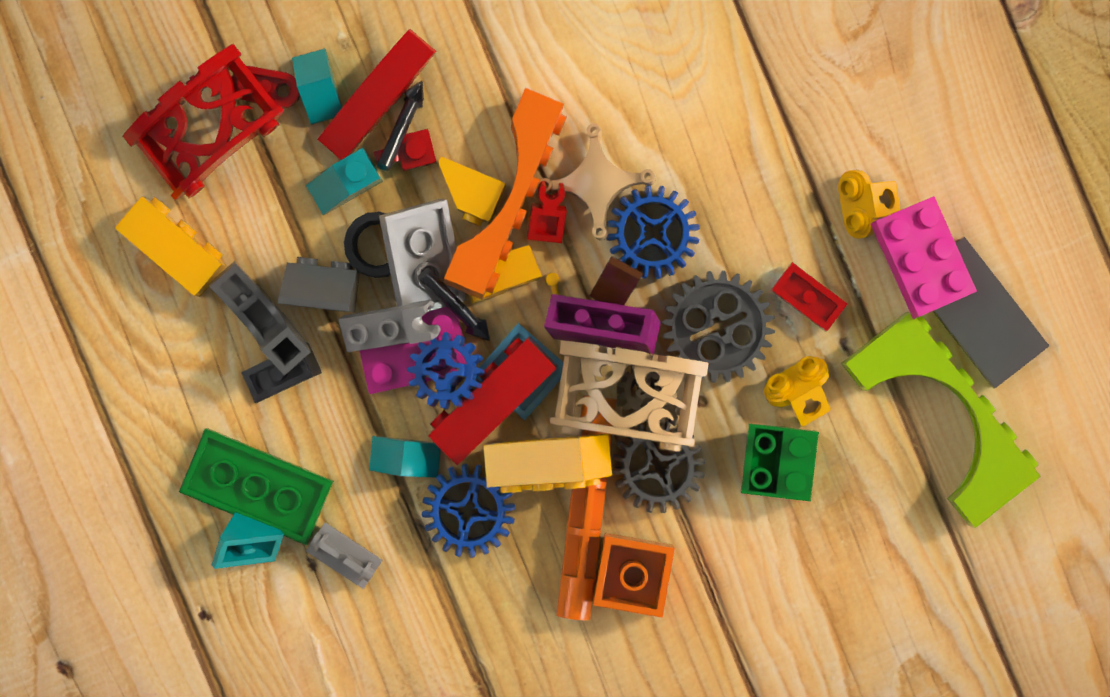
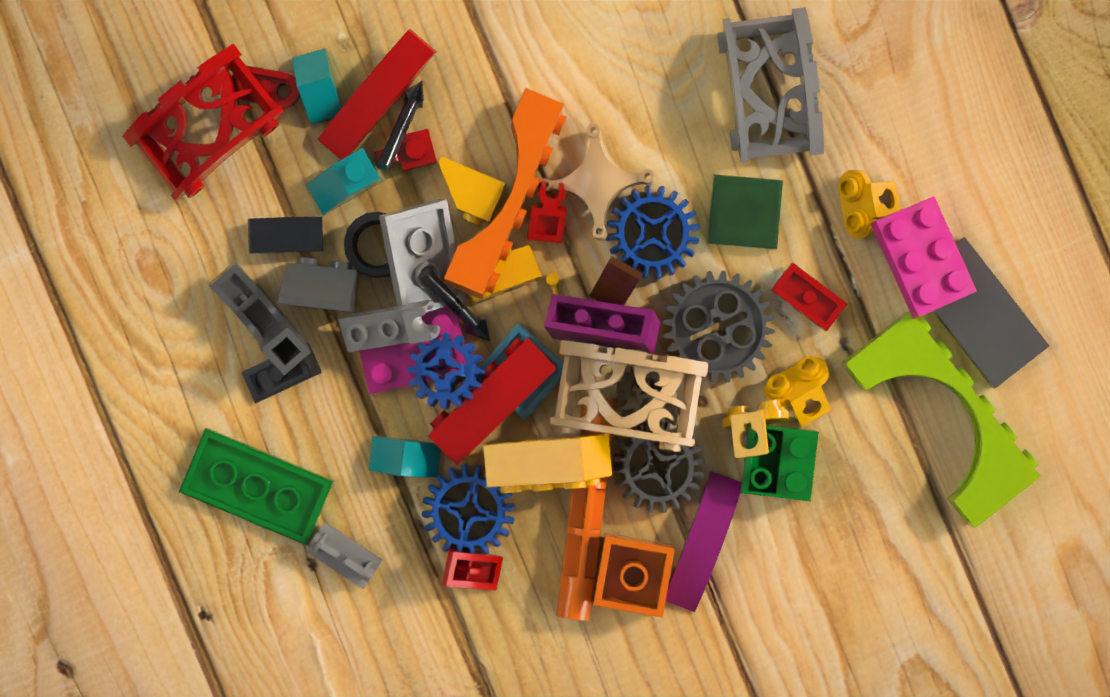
yellow brick [115,196,227,297] -> none
teal slope [211,512,284,569] -> none
none -> black slope [248,217,323,254]
none -> red slope [442,546,503,591]
none -> magenta slope [666,471,742,612]
none -> clear green tile [707,174,783,250]
none -> light grey fence [717,7,824,163]
none -> yellow bracket [722,400,789,459]

